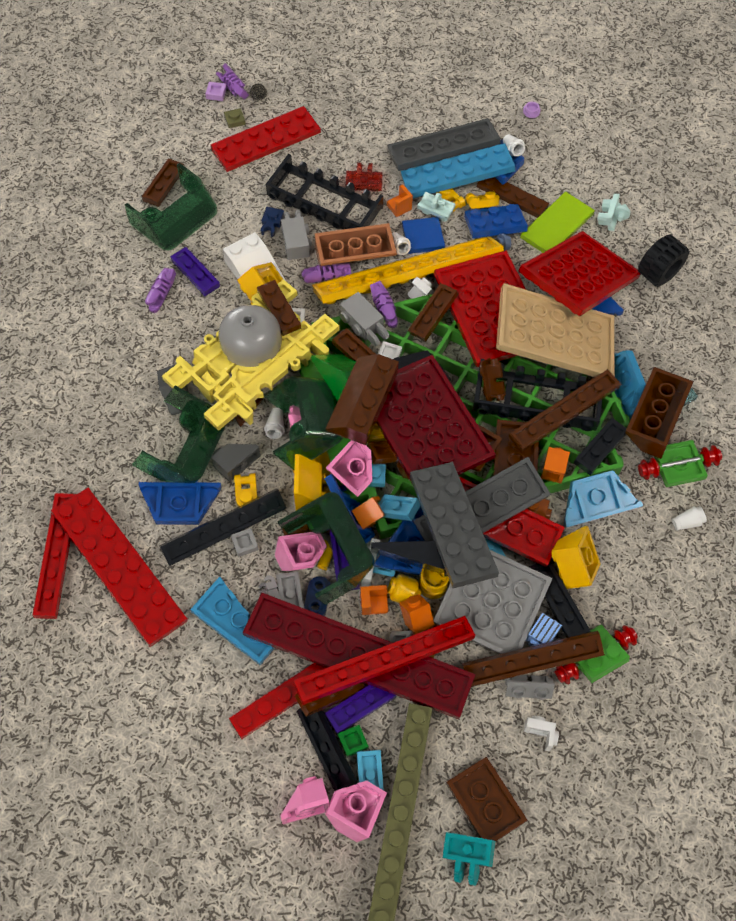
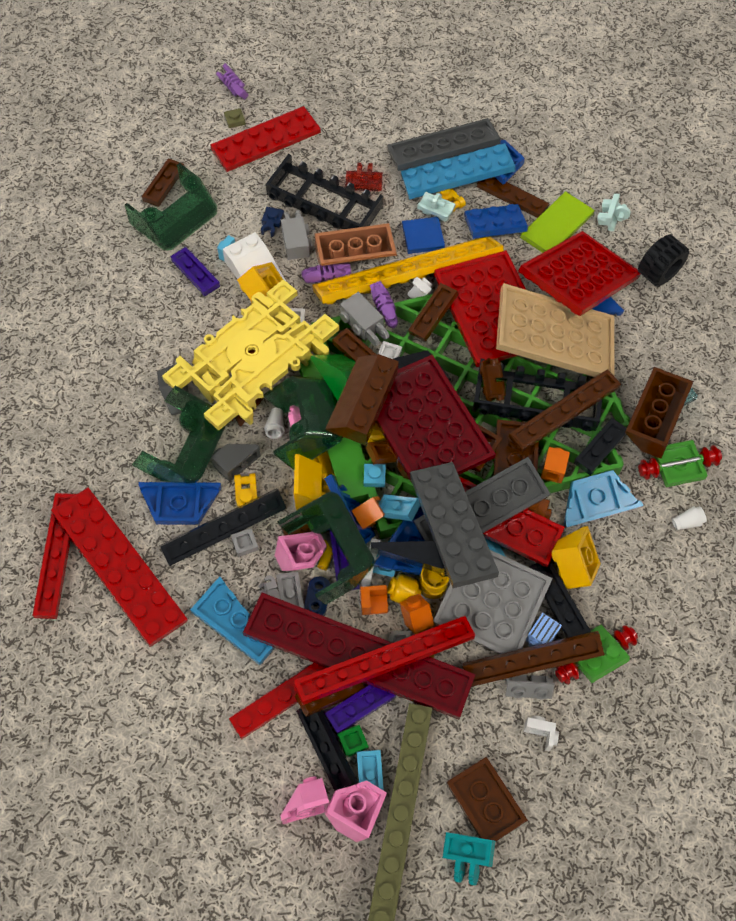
medium lavender hinge [145,268,176,313] -> none
lavender plate [205,82,227,101] -> none
light grey cylinder [219,305,282,367] -> none
clear smoke plate [250,84,267,100] -> none
reddish brown plate [257,280,301,336] -> none
bright pink slope [326,440,373,497] -> none
orange panel [387,184,413,217] -> none
white cone [392,232,411,255] -> none
yellow plate [465,192,499,209] -> none
sand blue plate [496,233,511,251] -> none
white cone [503,134,525,156] -> none
lavender plate [523,101,541,118] -> none
dark azure wing [614,350,646,420] -> none
none -> medium azure plate [217,235,235,262]

